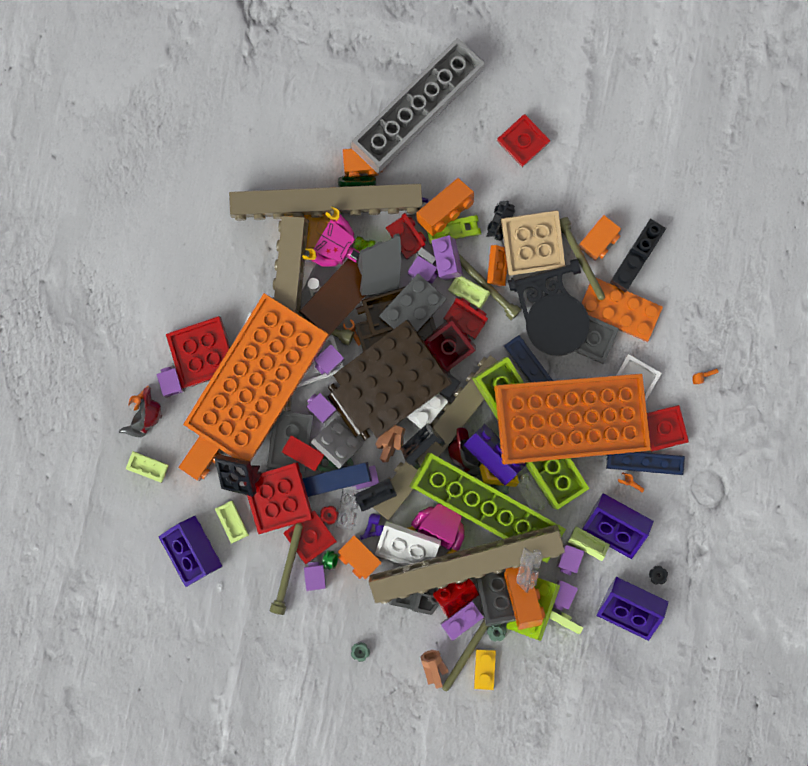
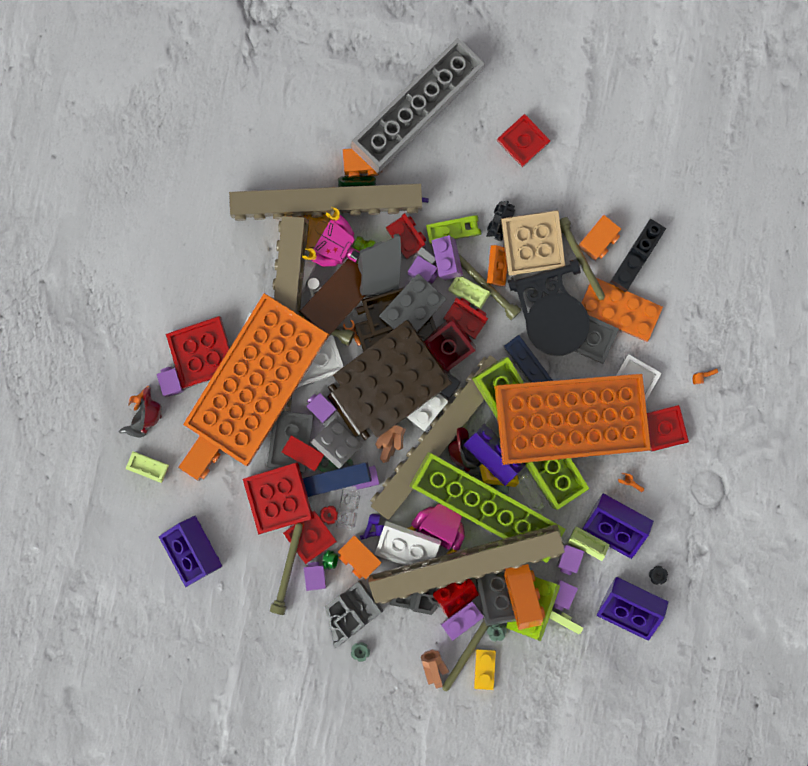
black piece [214,454,262,497] -> none
yellowish green plate [215,500,249,544] -> none
medium lavender brick [314,345,345,375] -> none
black hinge [354,478,397,512] -> none
black piece [401,423,446,470] -> none
orange brick [416,178,474,236] -> none
clear hinge [517,547,542,592] -> none
dark blue tile [606,452,685,475] -> none
none -> dark grey slope [325,580,384,648]

